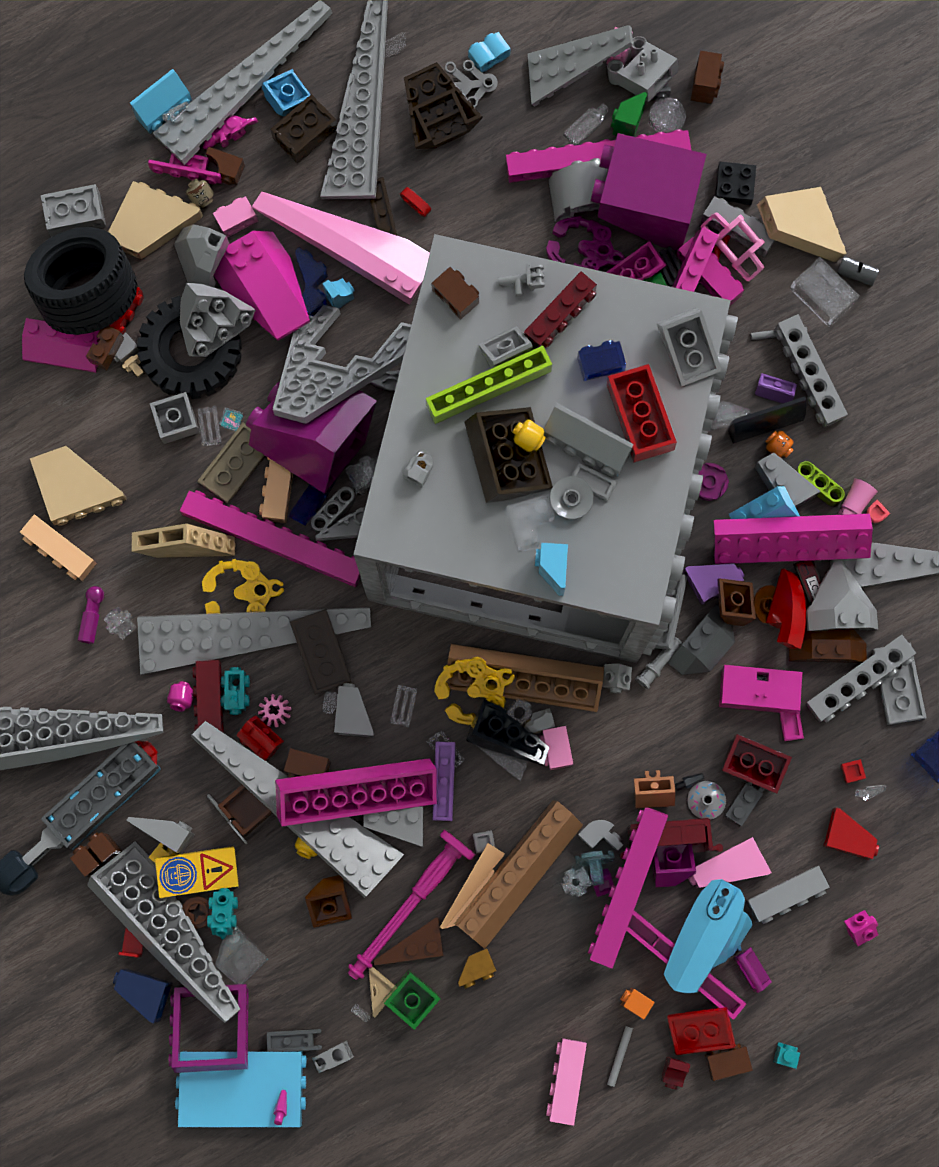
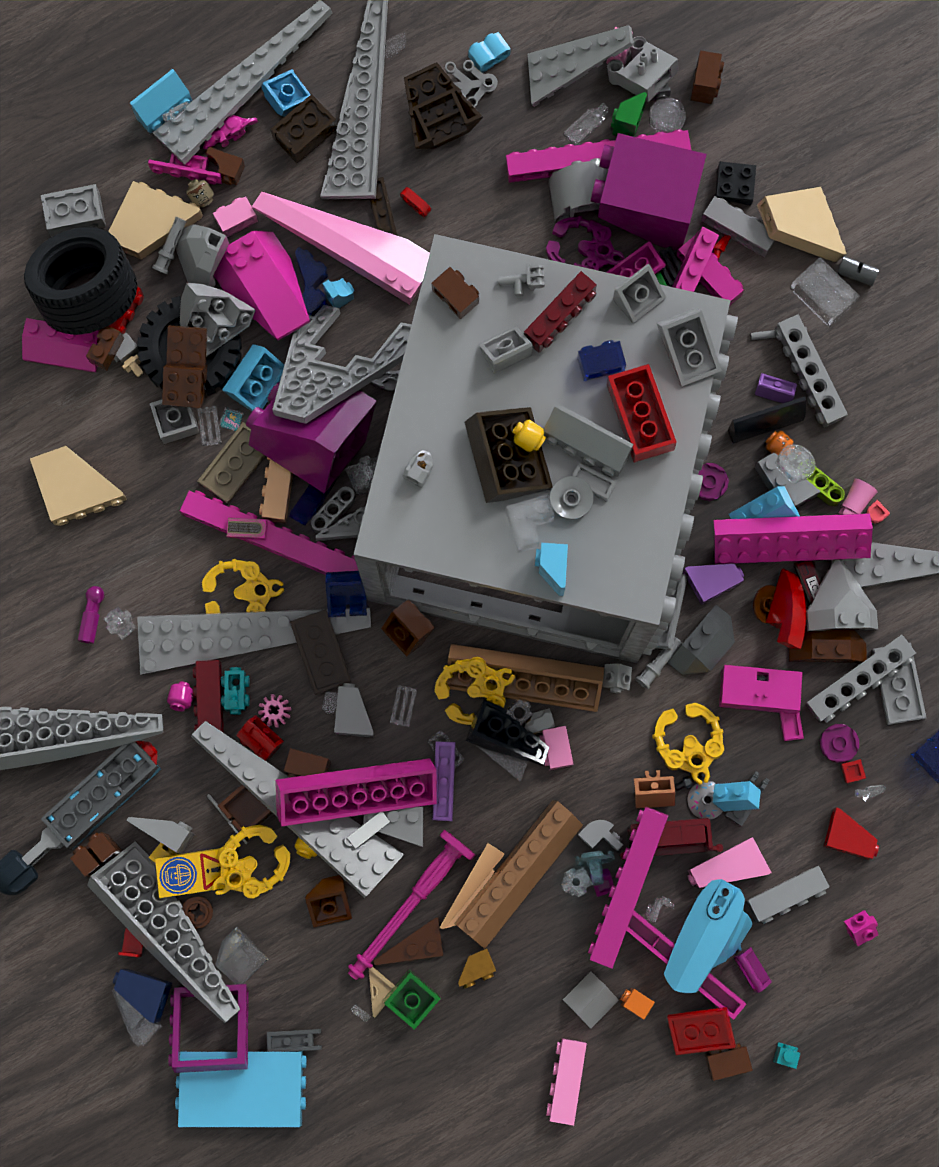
light nougat brick [20,514,97,581] -> none
tan slope [132,524,236,558] -> none
teal brick [207,888,238,940] -> none
dark pink bar [273,1090,287,1125] -> none
light grey leg [312,1040,354,1073] -> none
lime brick [425,346,552,424] -> none
light grey tile [473,830,495,854] -> none
light grey bar [607,1026,633,1087] -> none
magenta slope [652,844,696,887] -> none
dark red arch [661,1057,691,1090] -> none
bright pink bar [701,212,765,281] -> none
clear slope [710,401,751,431] -> none
reddish brown slope [717,578,756,626] -> none
dark red slope [722,734,792,794] -> none
none -> clear slope [112,989,163,1046]
none -> light grey pin [152,217,187,274]
none -> reddish brown piece [162,325,207,408]
none -> yellow piece [211,825,290,898]
none -> medium azure slope [222,344,284,411]
none -> tile [227,518,267,540]
none -> clear blue piece [325,571,367,617]
none -> white sticker [347,812,390,849]
none -> reddish brown brick [381,599,435,657]
none -> light grey slope [563,971,619,1029]
none -> light grey slope [613,264,666,323]
none -> clear bracket [645,896,675,923]
none -> yellow piece [652,703,724,785]
none -> medium azure brick [713,781,761,812]
none -> clear tile [775,444,815,483]
none -> magenta tile [820,724,859,763]

